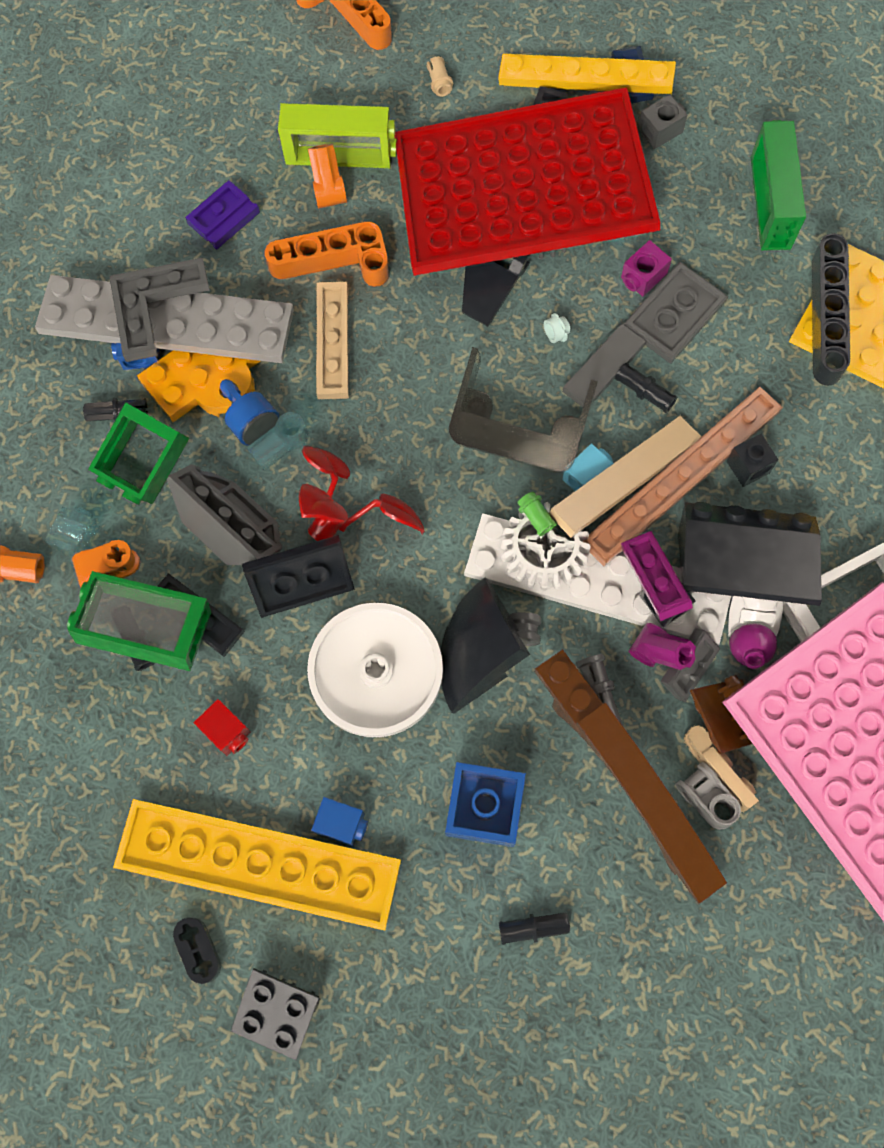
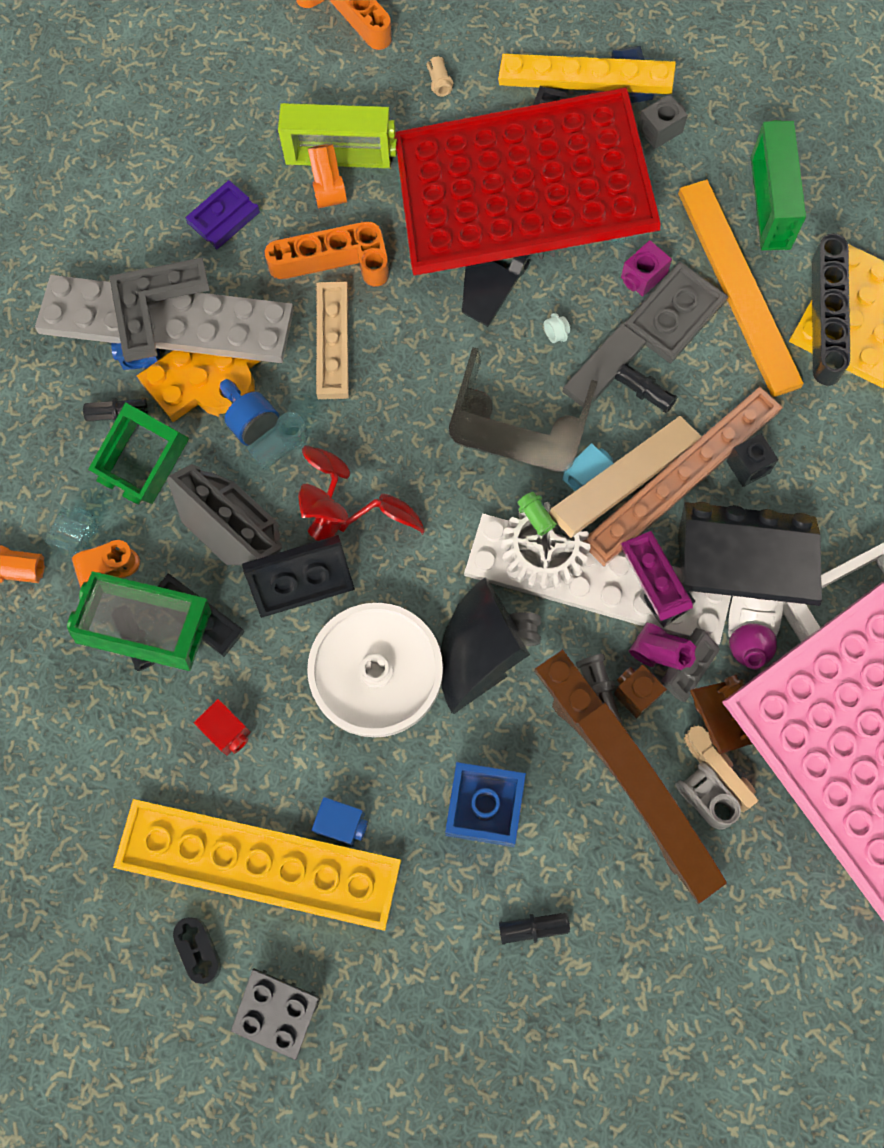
none -> reddish brown brick [614,665,667,719]
none -> light orange tile [678,179,804,398]

